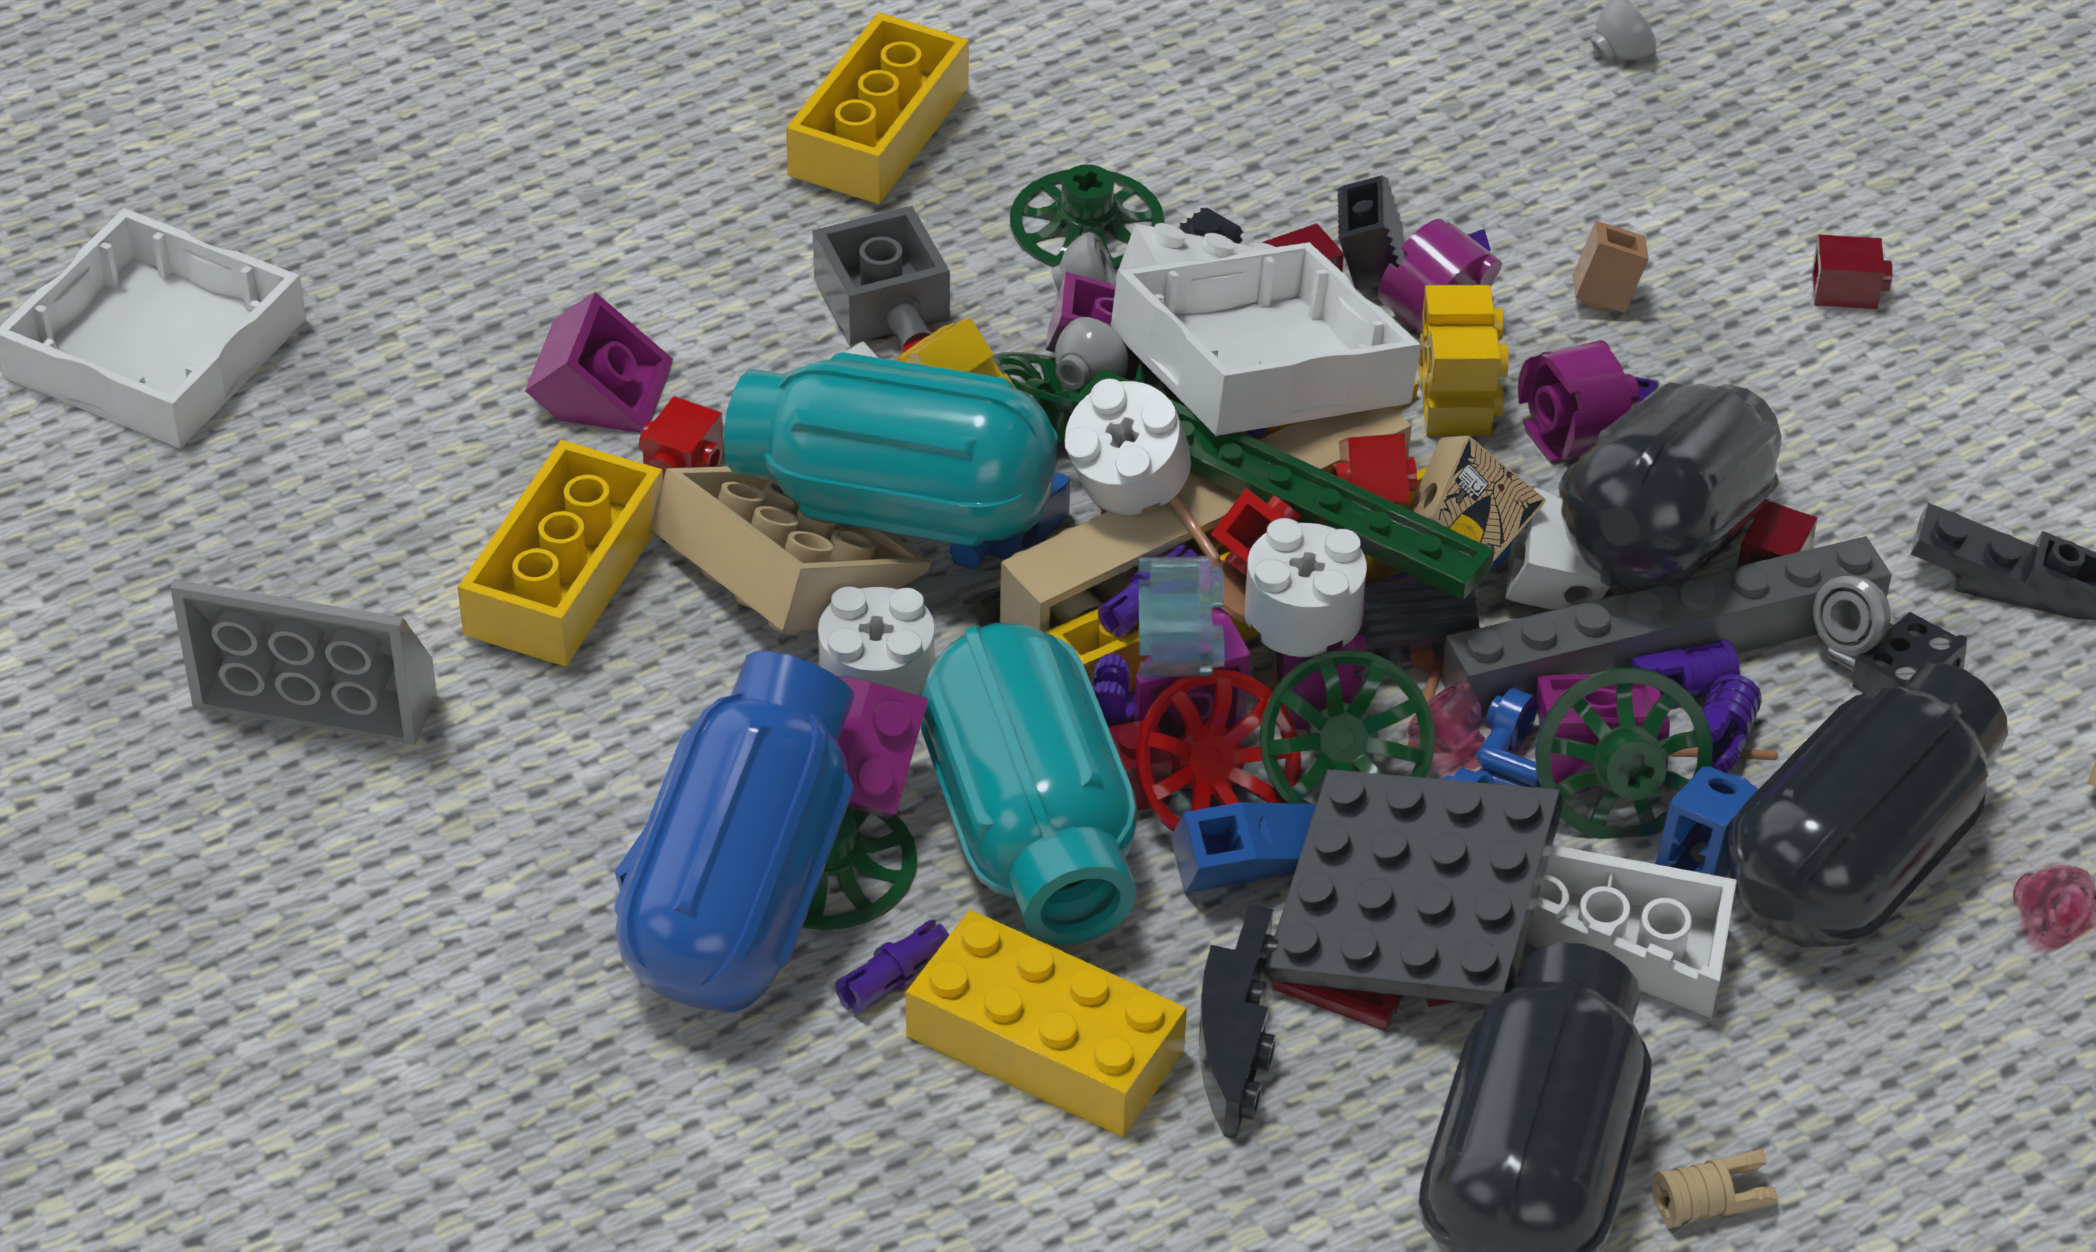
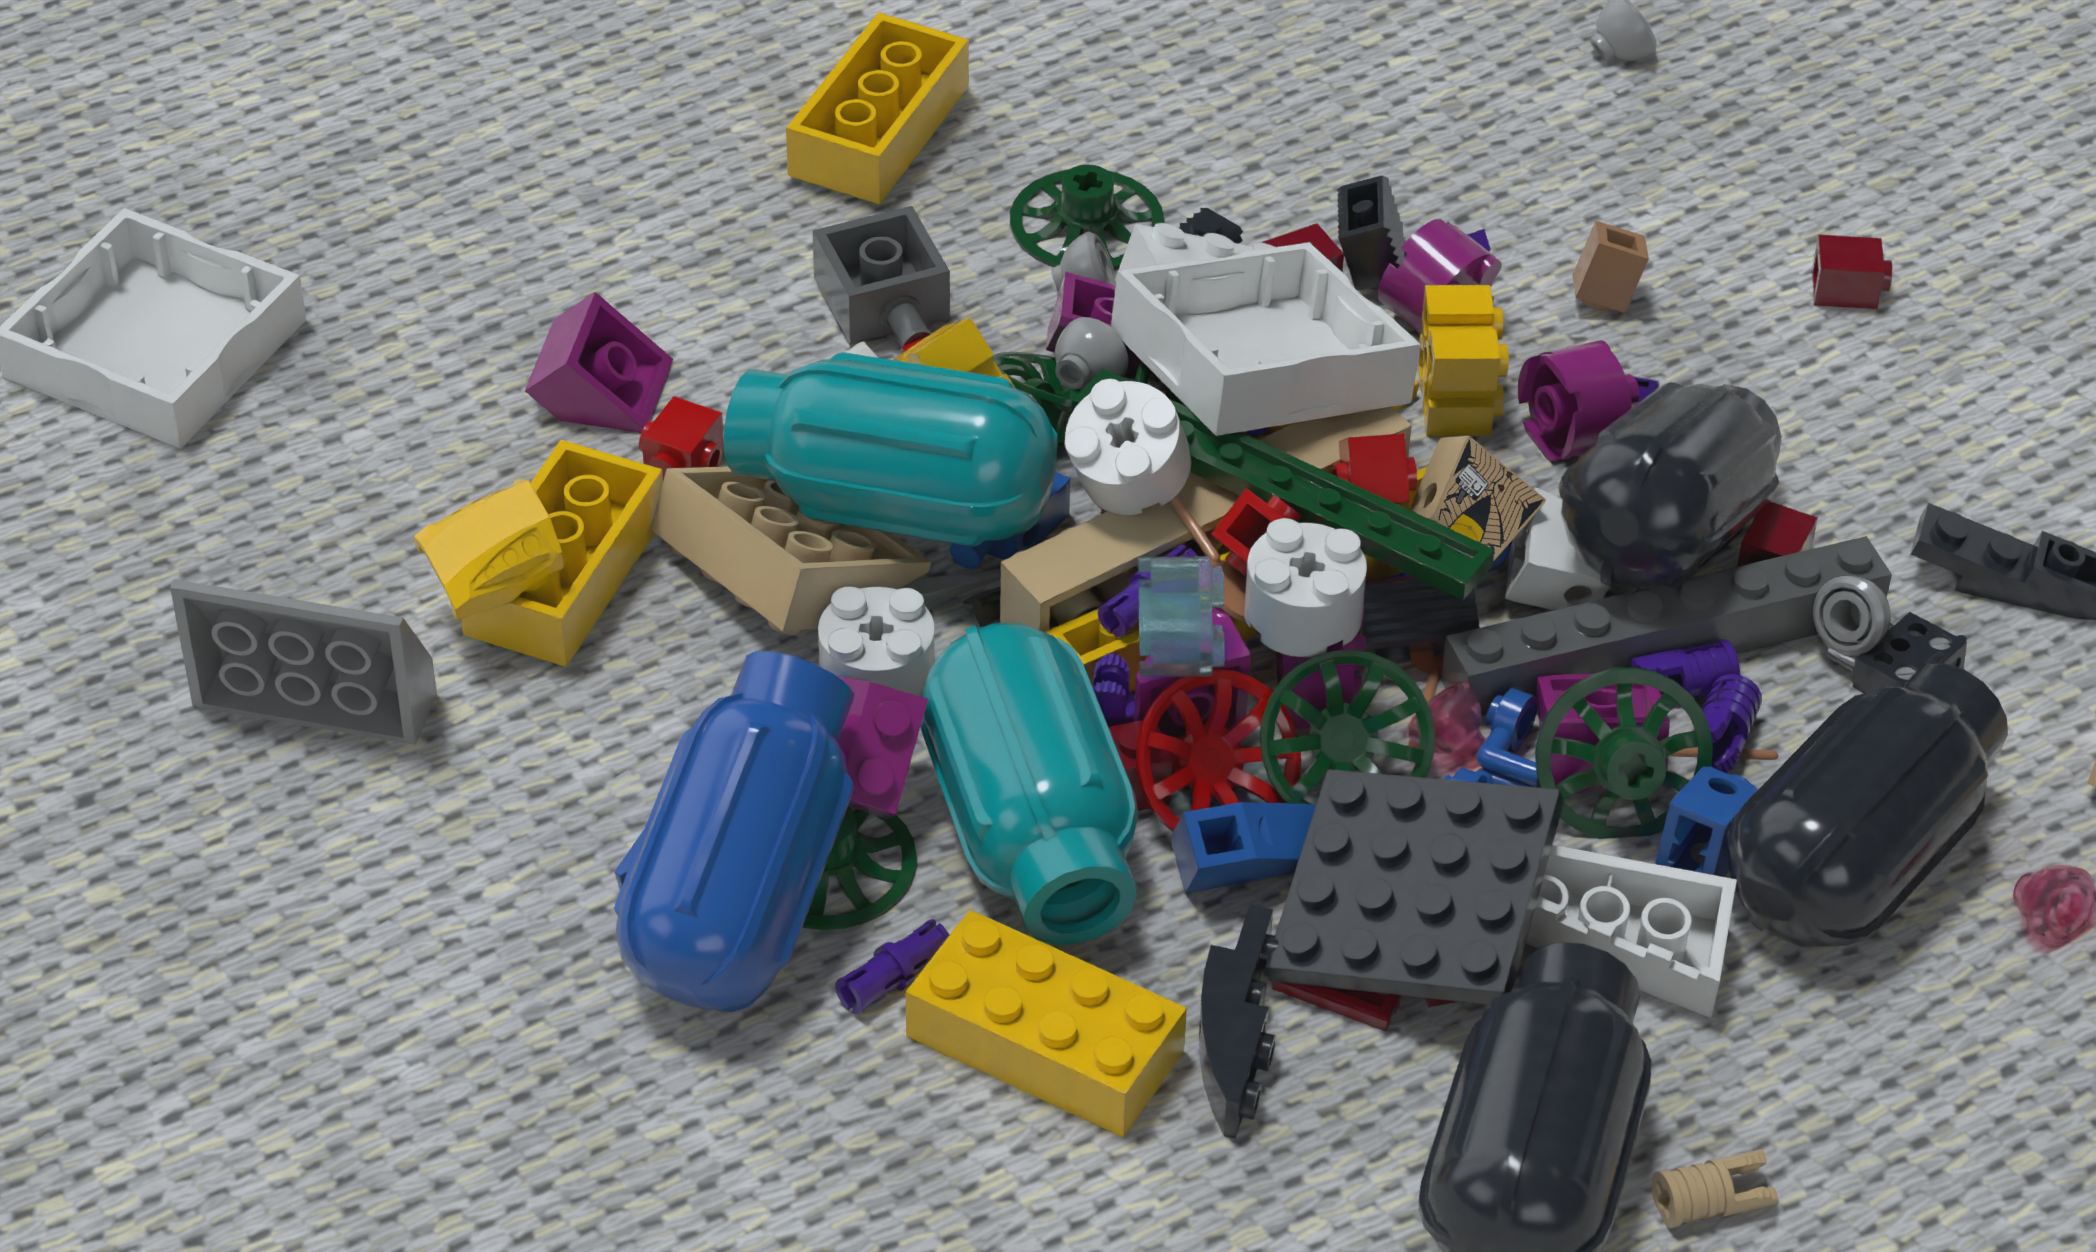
none -> yellow slope [414,479,564,620]

